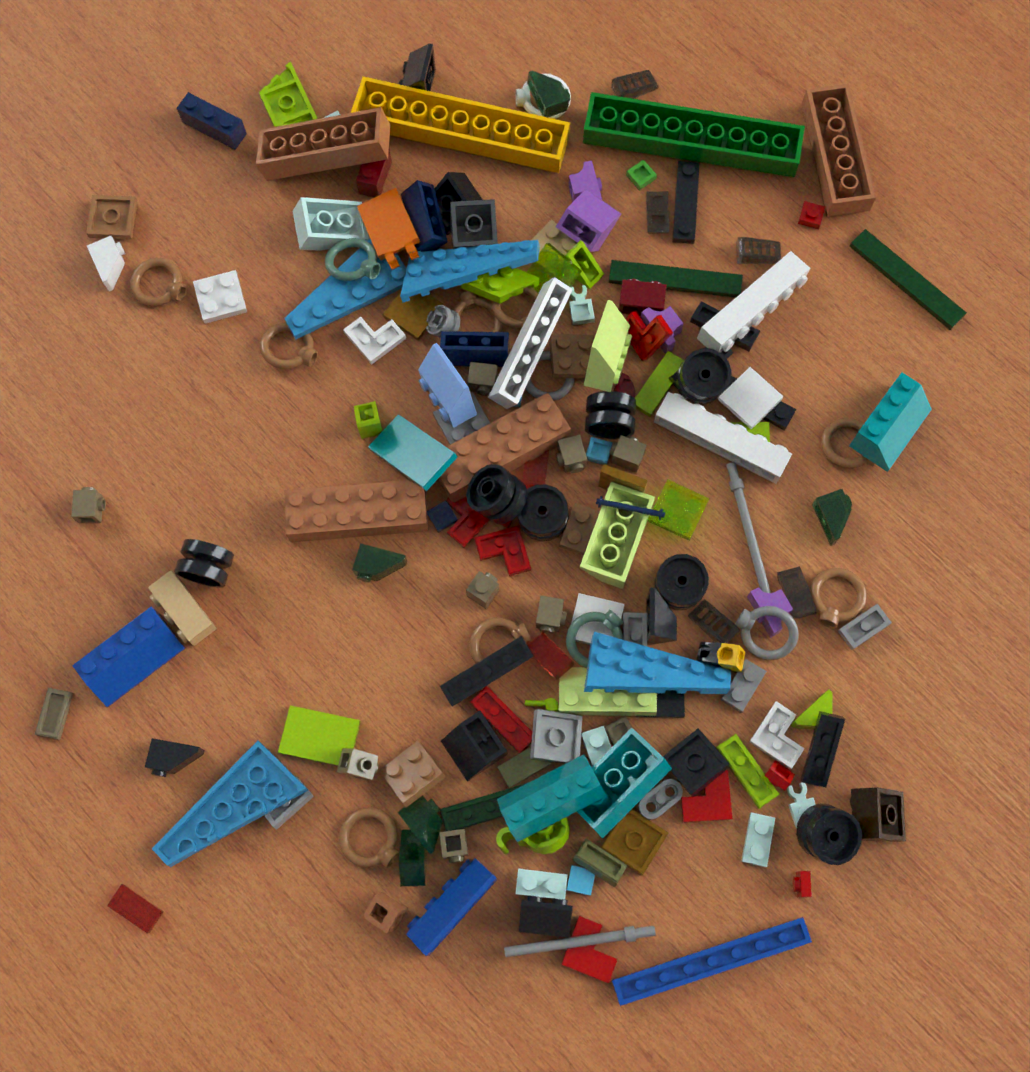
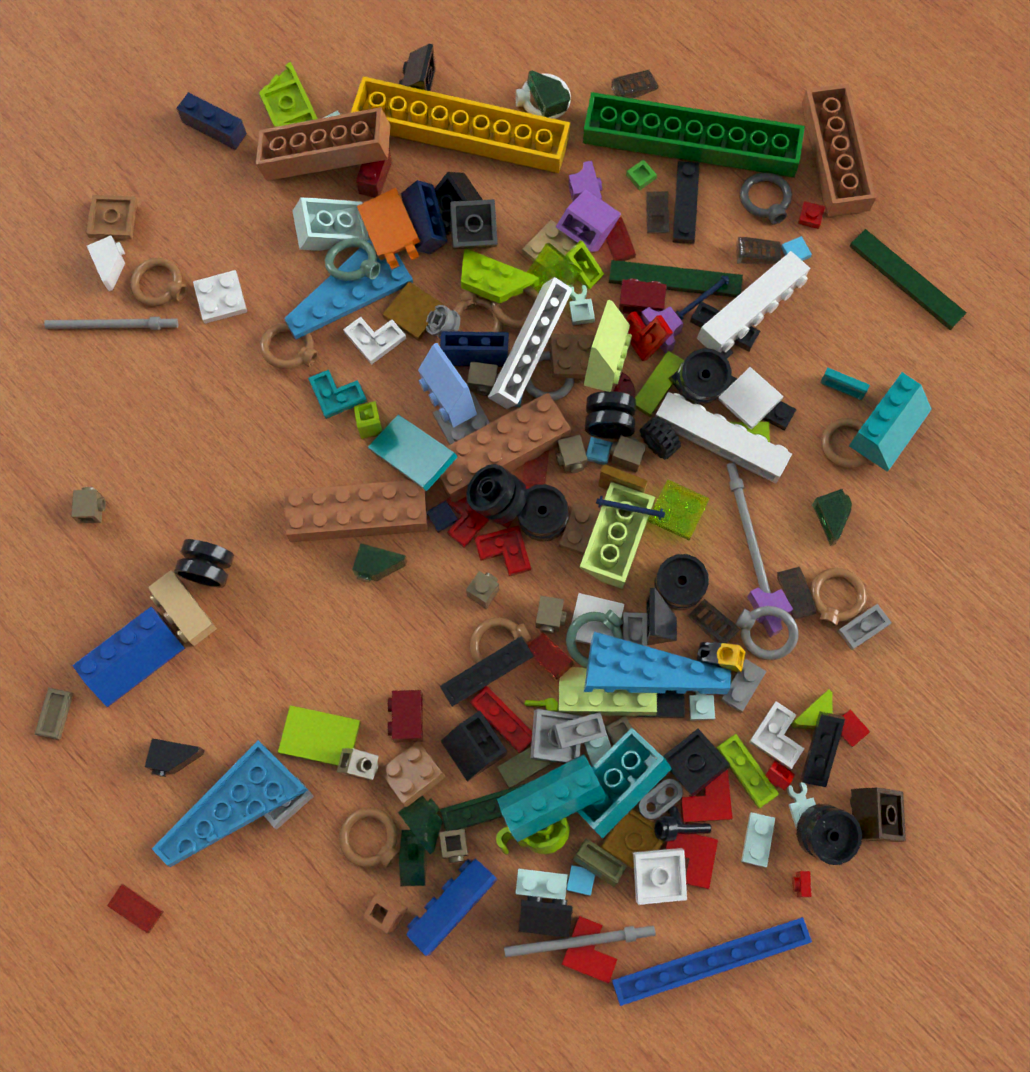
dark azure wing [400,240,540,303] -> none
none -> light grey bar [44,317,178,330]
none -> teal tile [308,369,367,419]
none -> dark red brick [388,690,423,742]
none -> light grey plate [553,712,607,749]
none -> clear red tile [606,217,636,261]
none -> white plate [633,848,687,905]
none -> black tyre [639,417,681,460]
none -> black piece [654,806,711,842]
none -> red tile [665,834,718,889]
none -> dark blue axle [675,275,730,321]
none -> light aqua plate [689,691,715,721]
none -> dark grey piece [740,172,792,224]
none -> medium azure tile [781,236,812,261]
none -> teal tile [820,367,870,400]
none -> red panel [841,709,870,747]

